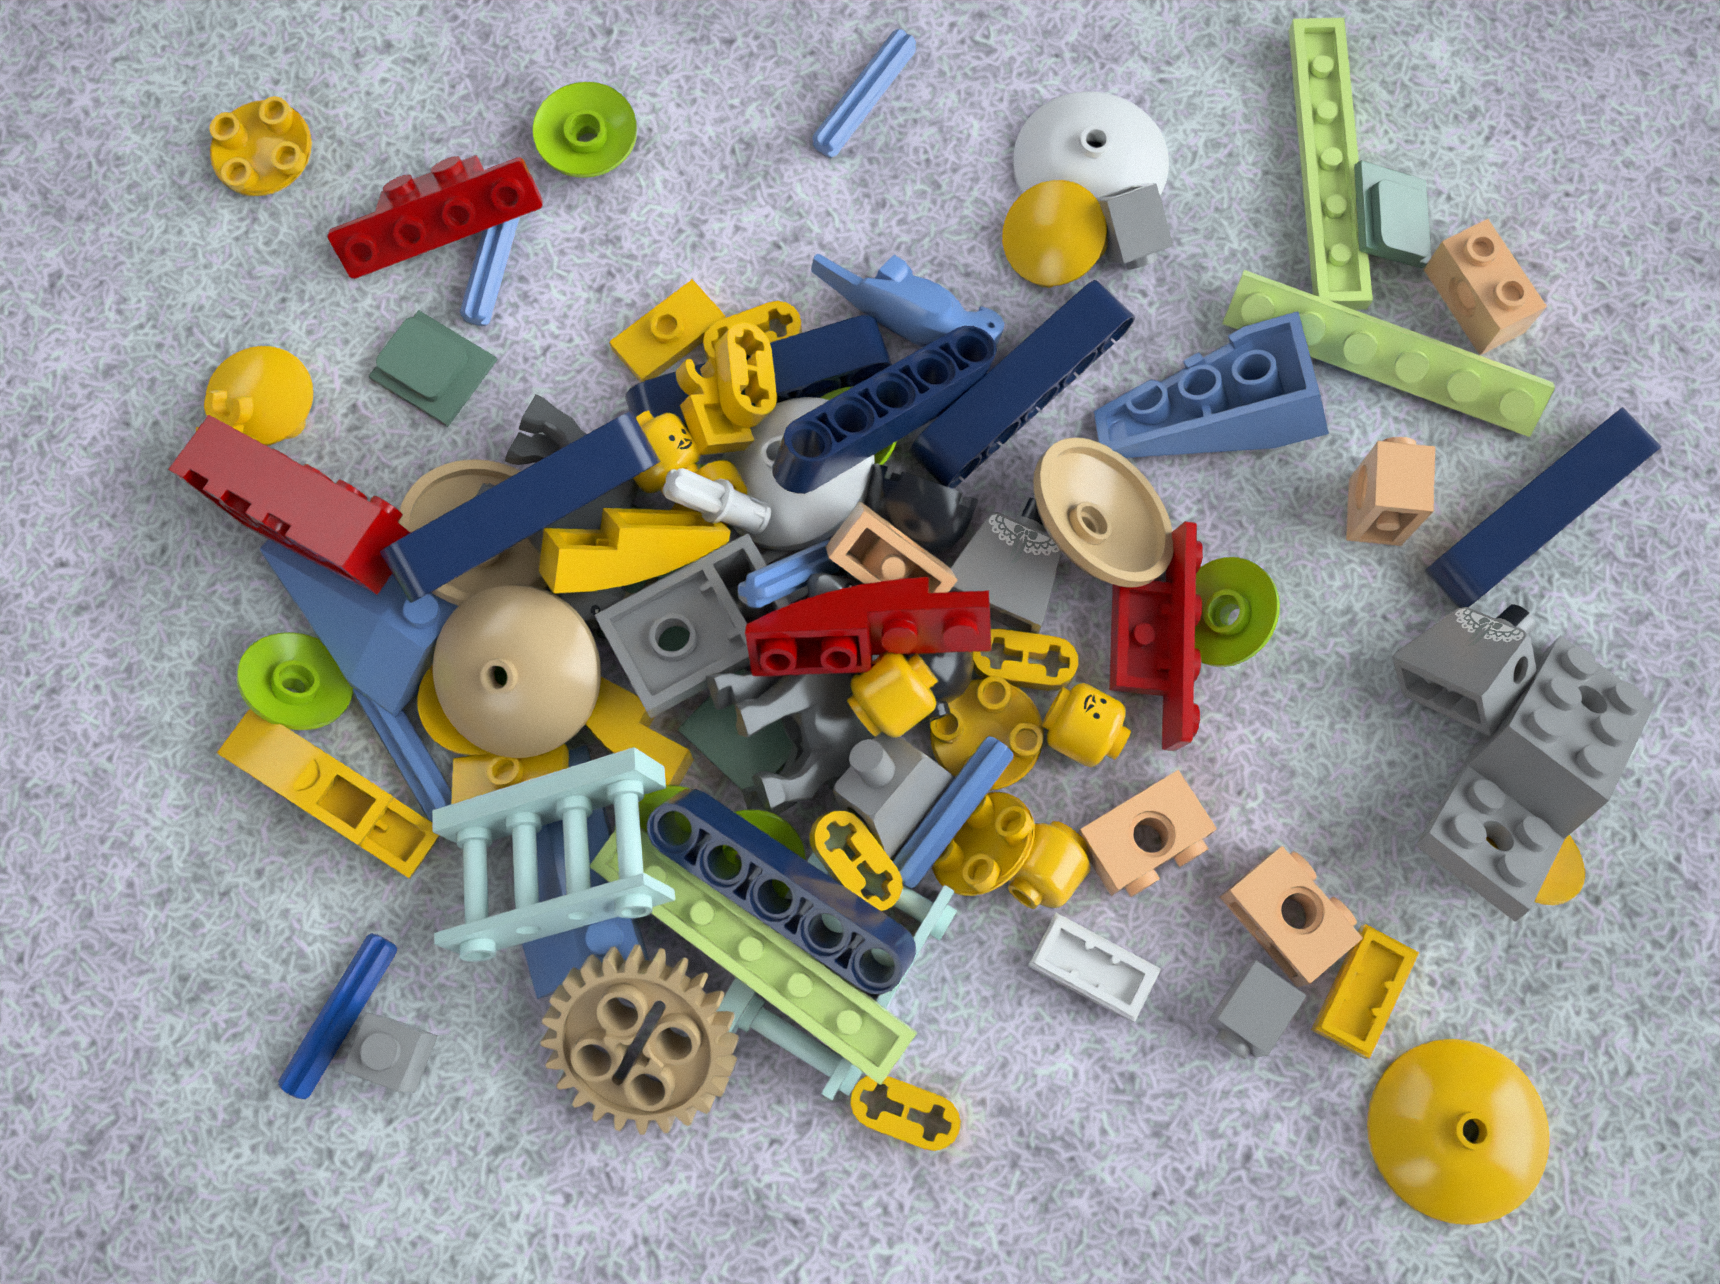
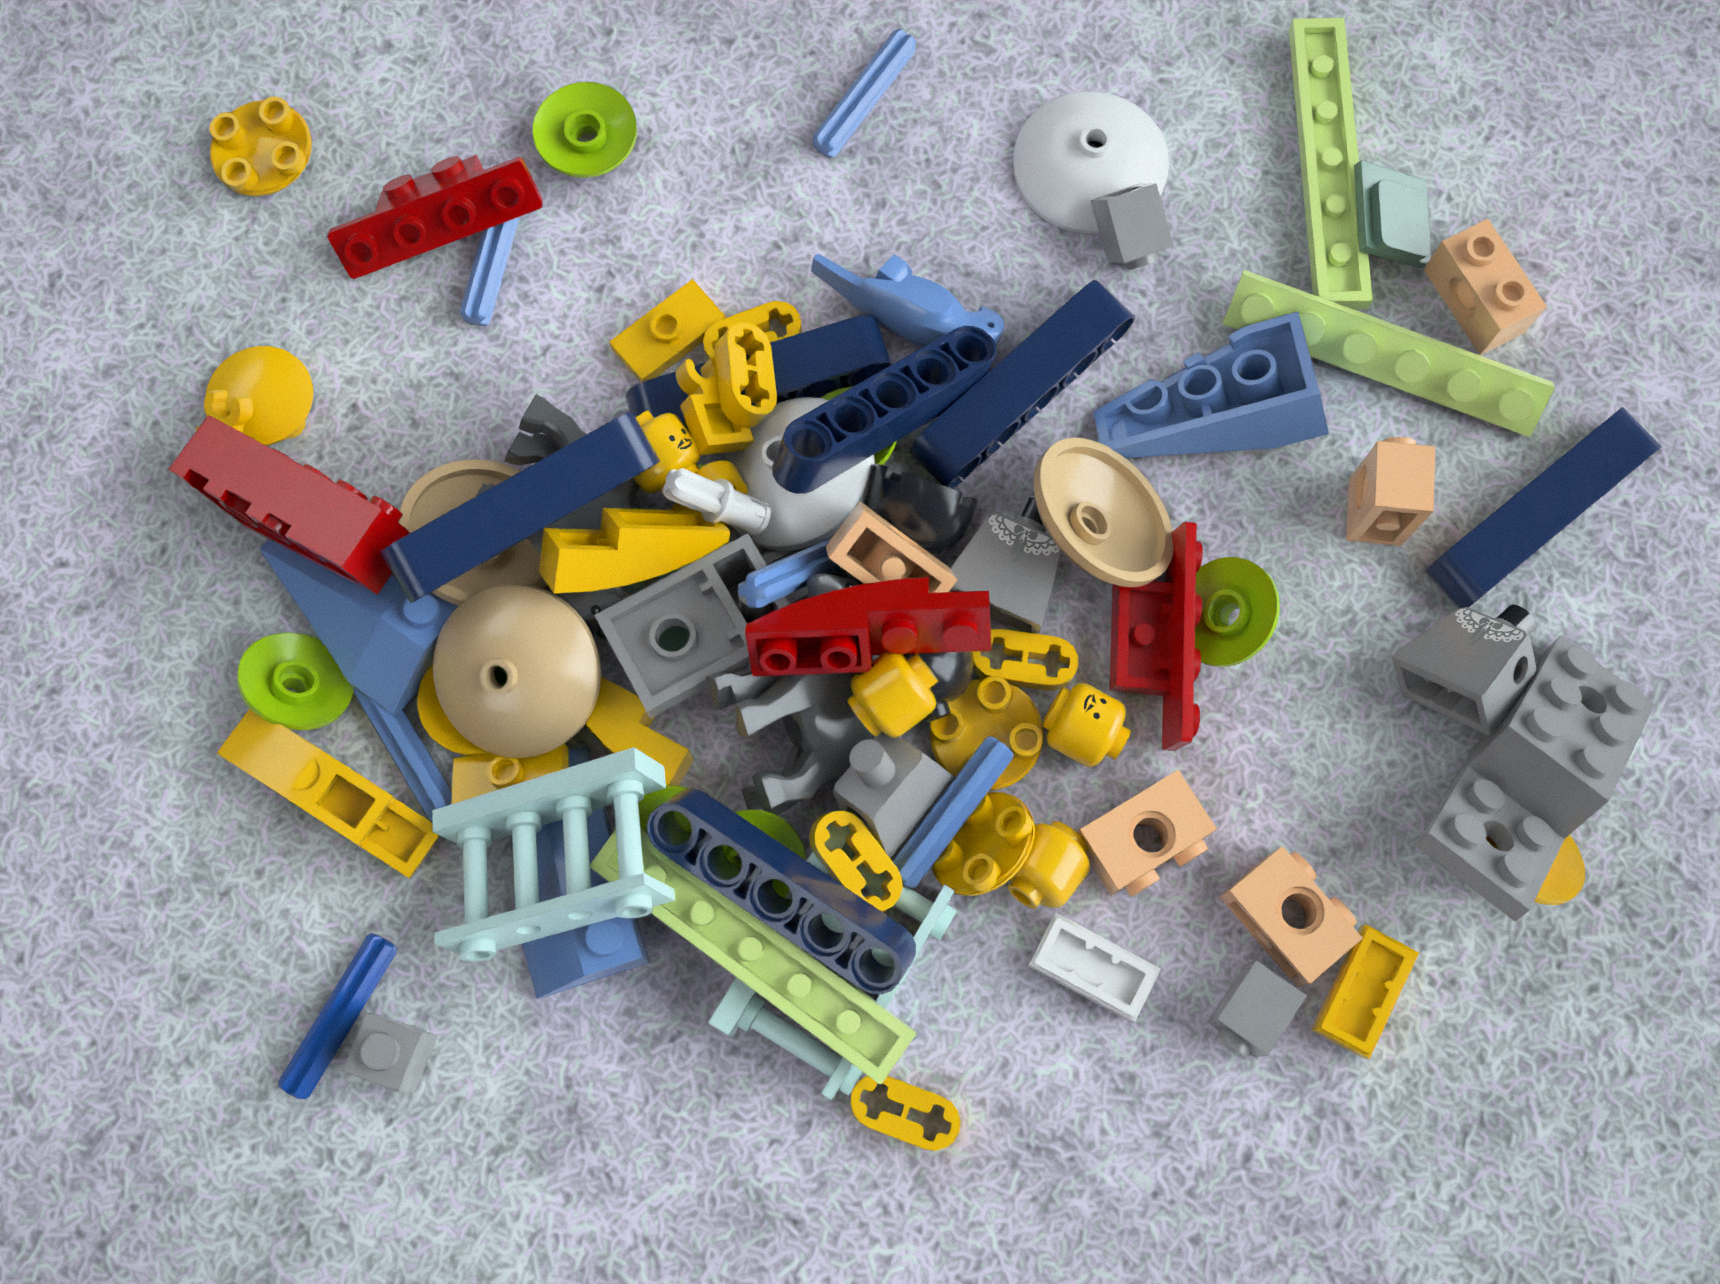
sand green piece [368,310,497,427] -> none
tan gear [541,945,739,1135] -> none
sand green piece [677,668,793,790] -> none
yellow dish [1002,180,1108,288] -> none
yellow dish [1367,1039,1549,1225] -> none

